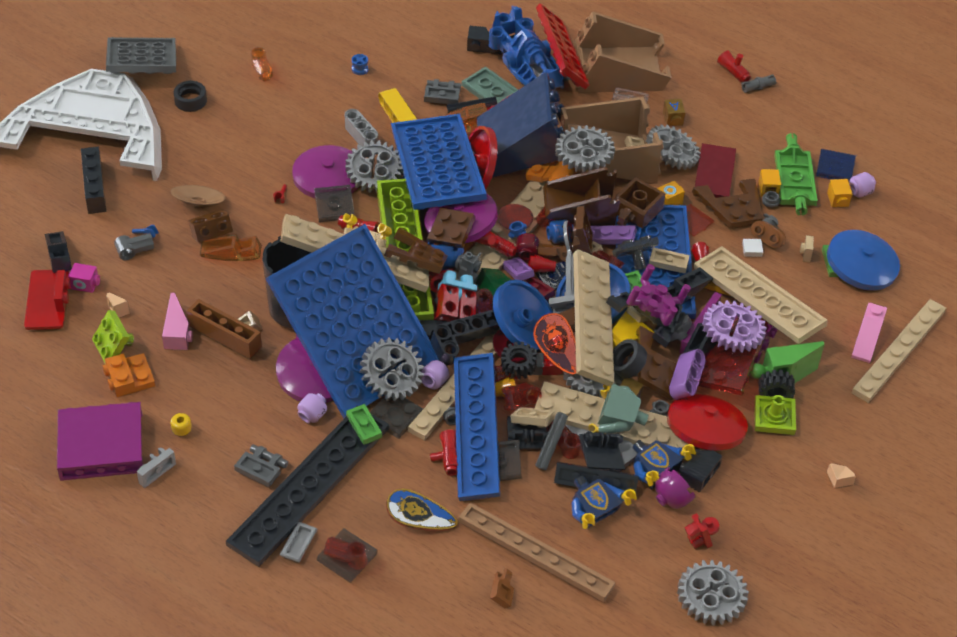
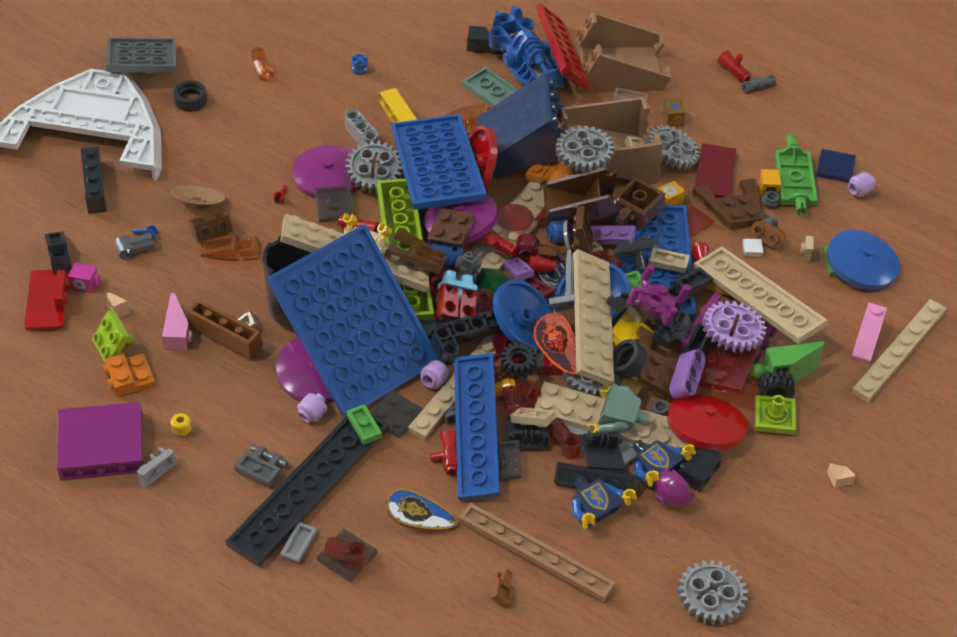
light grey gear [360,337,424,401] -> none
dark grey plate [424,79,461,104] -> none
black axle [447,96,497,114] -> none
blue plate [508,221,527,238] -> none
dark grey axle [535,412,568,470] -> none
red hips [684,513,720,549] -> none
light orange brick [827,179,852,207] -> none

